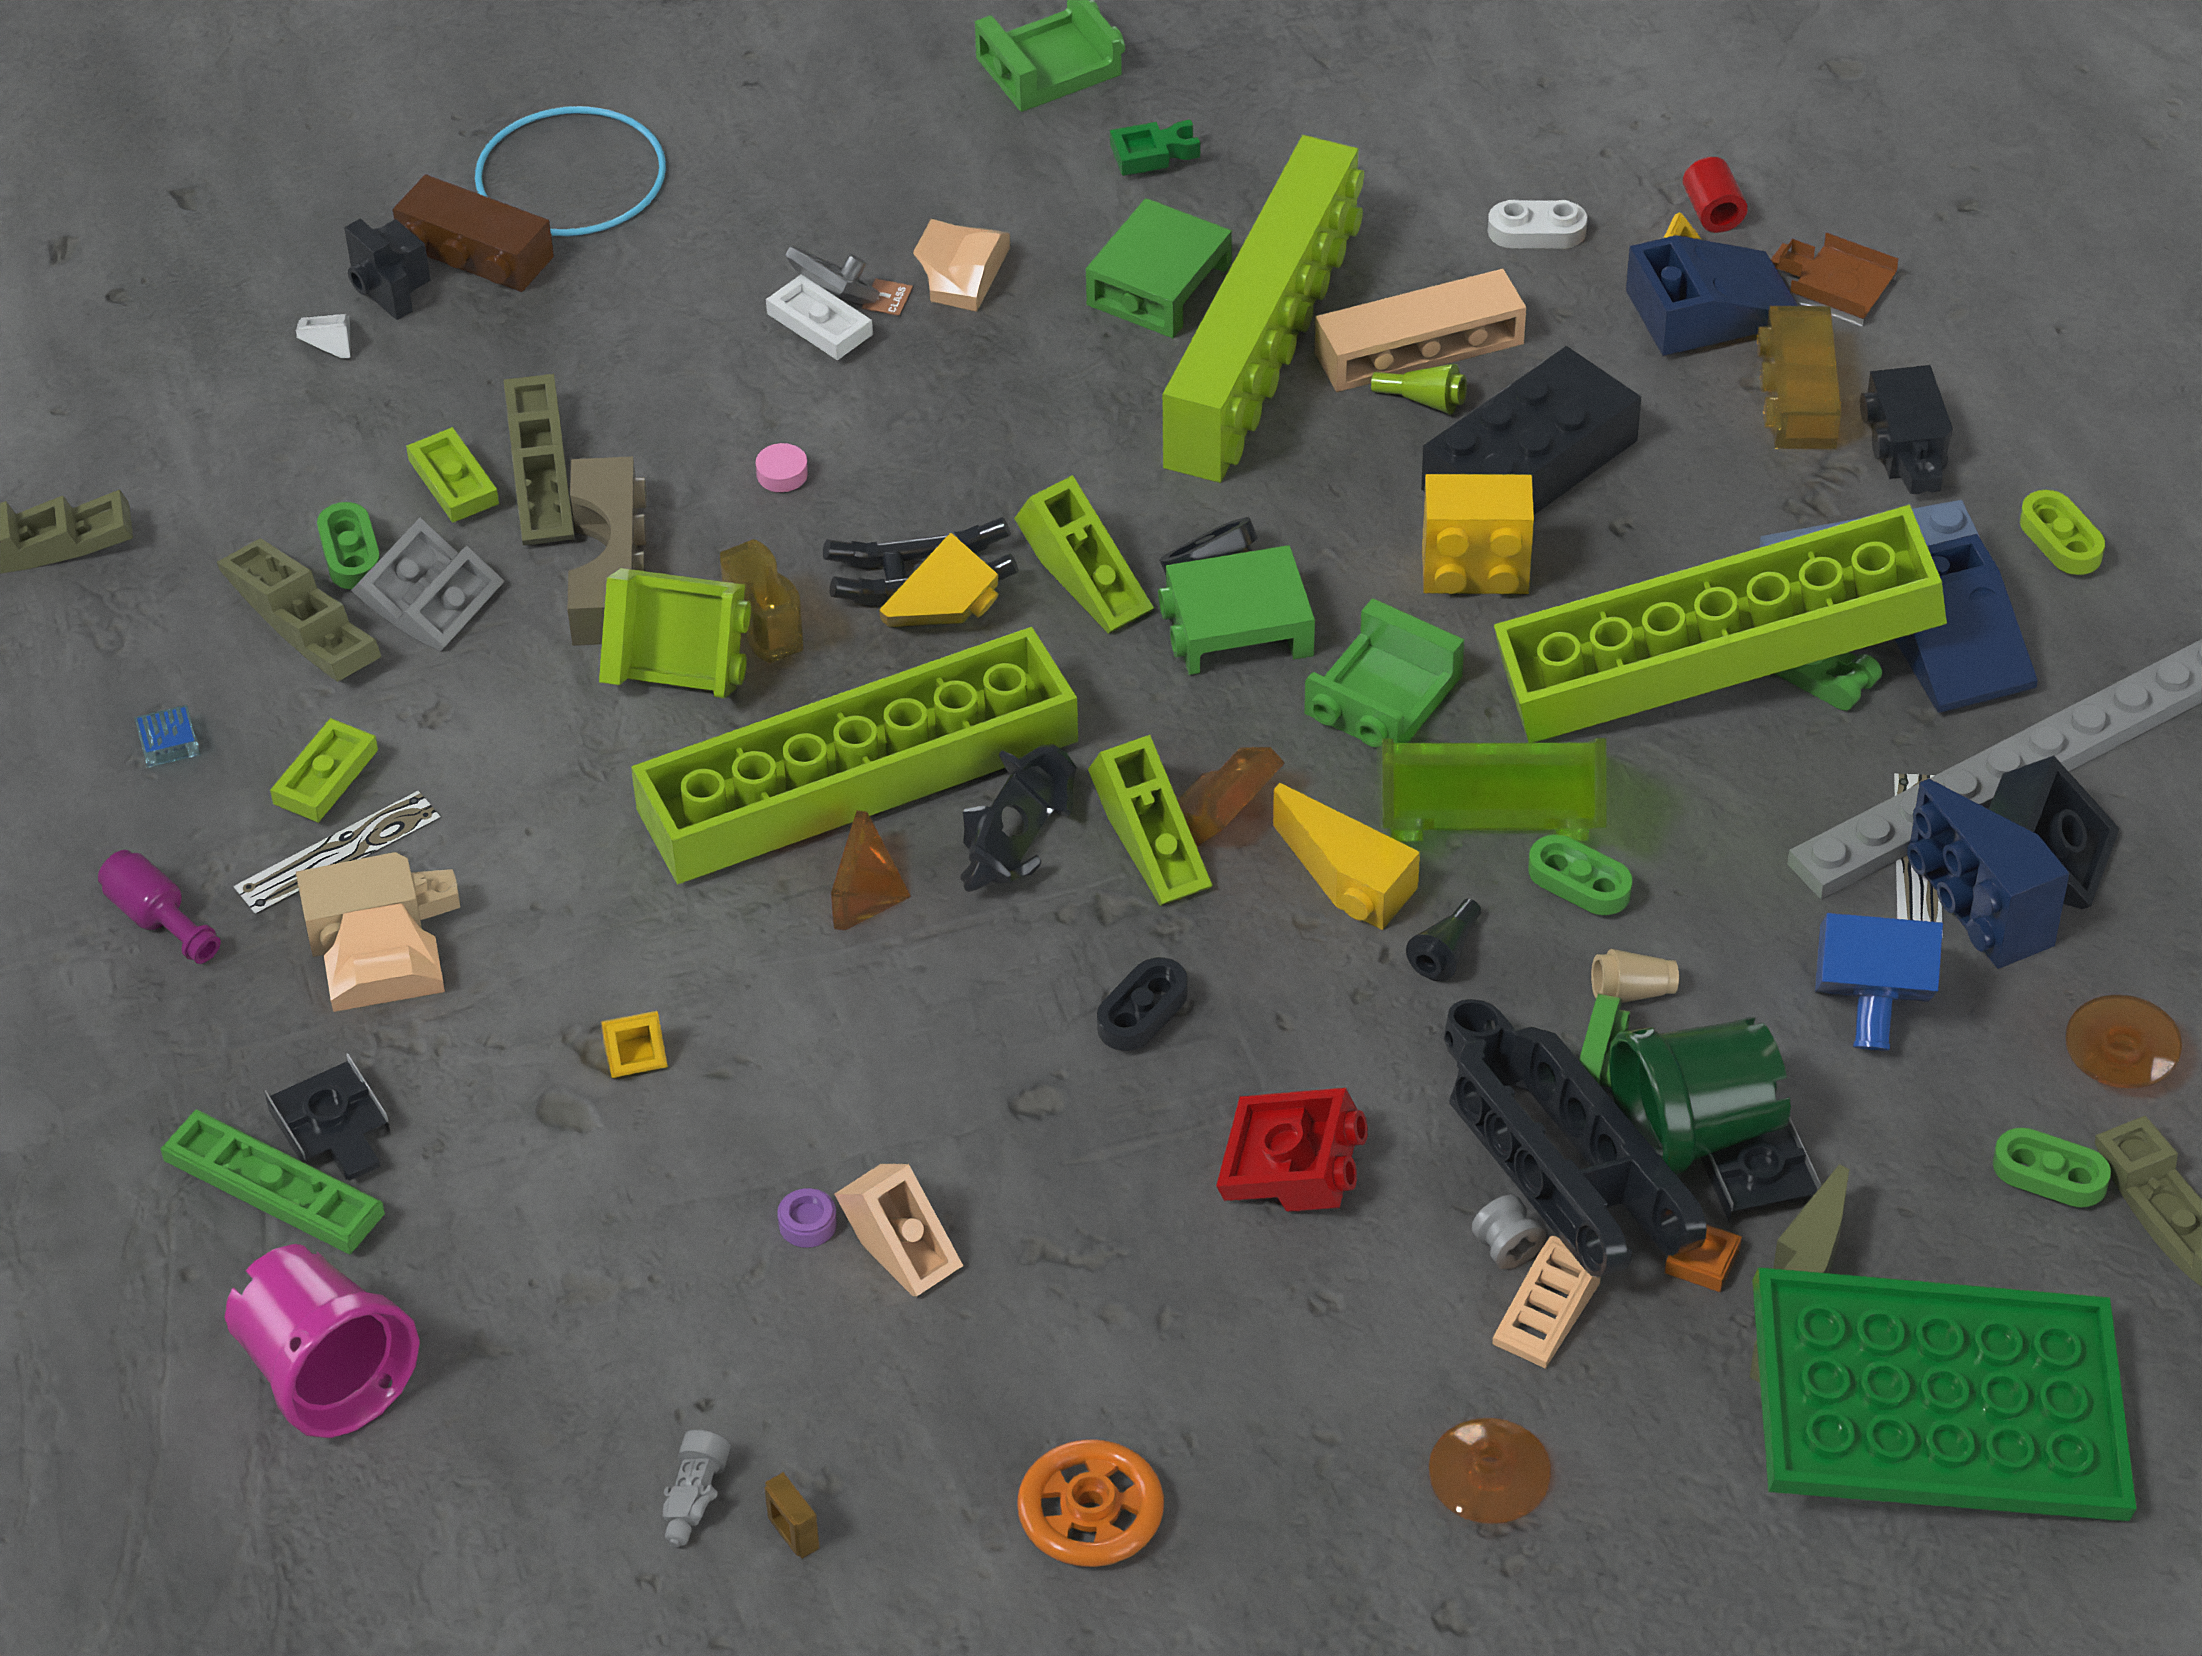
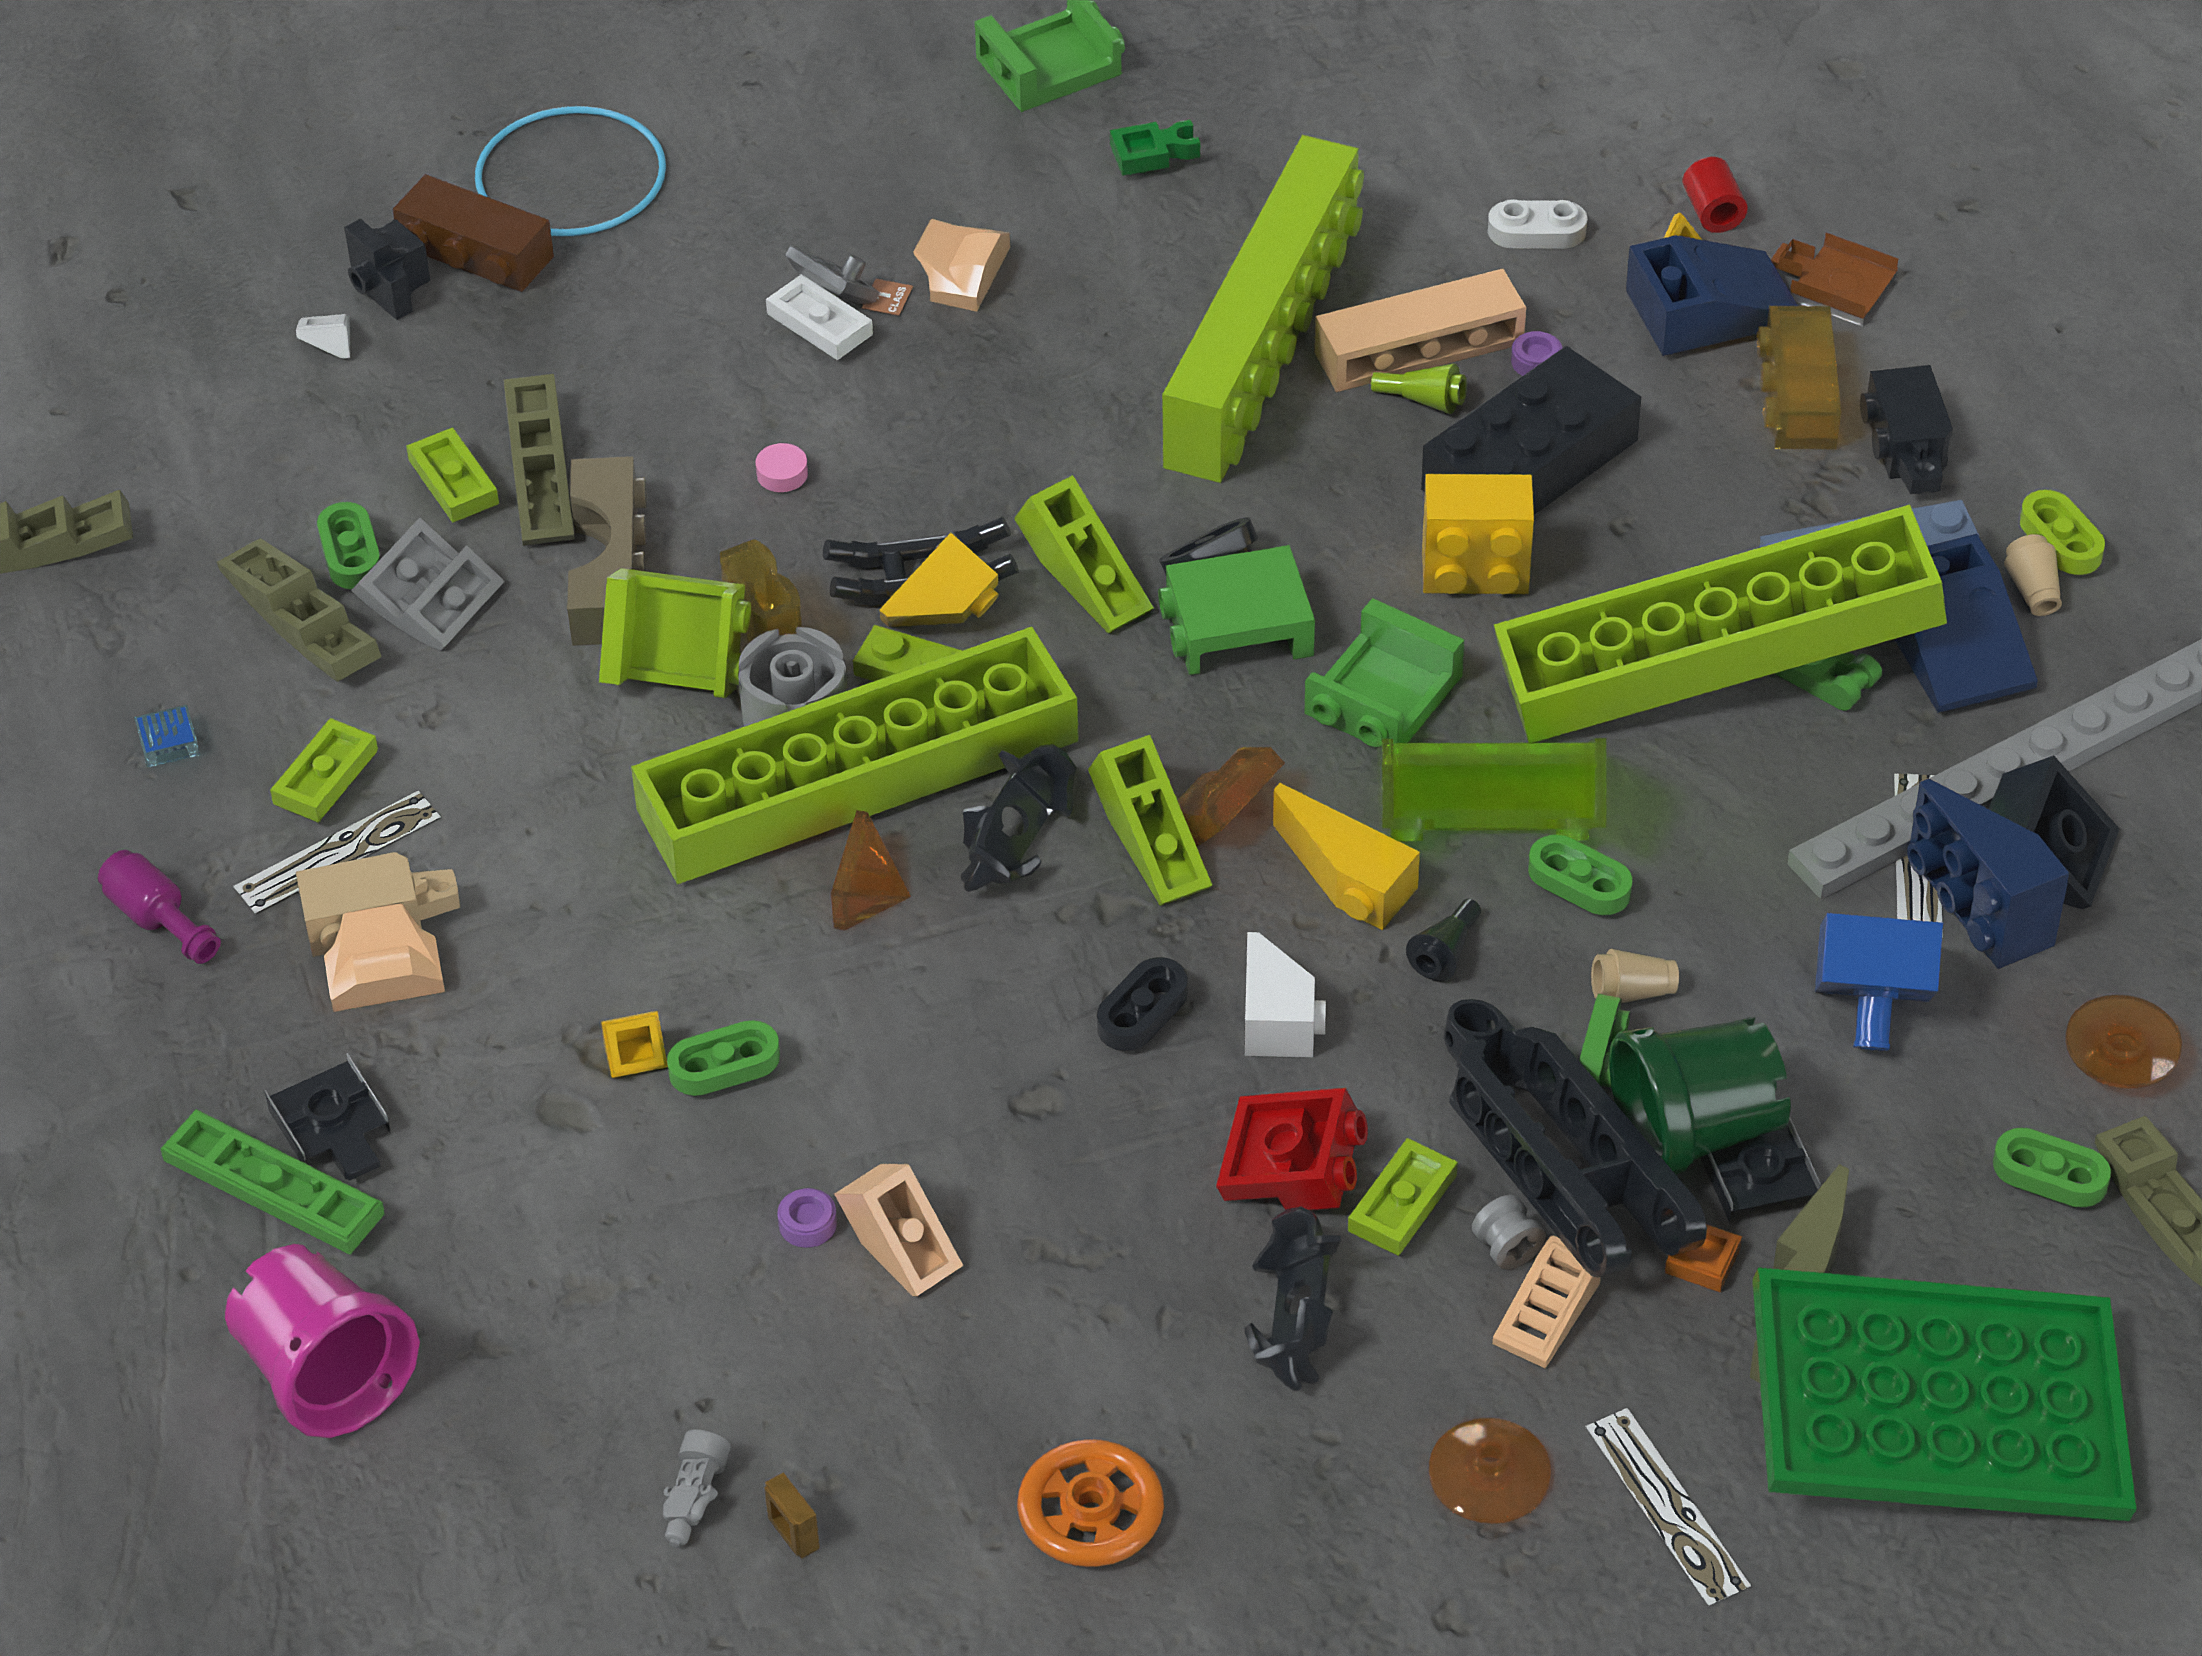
bright green panel [1086,198,1232,338] -> none
none -> bright green plate [667,1020,780,1096]
none -> light grey brick [738,627,848,727]
none -> lime plate [853,625,963,681]
none -> black piece [1244,1206,1341,1391]
none -> white slope [1245,932,1326,1057]
none -> lime plate [1348,1138,1458,1256]
none -> medium lavender tile [1511,331,1562,376]
none -> sticker [1586,1408,1751,1606]
none -> tan cone [2004,534,2062,616]

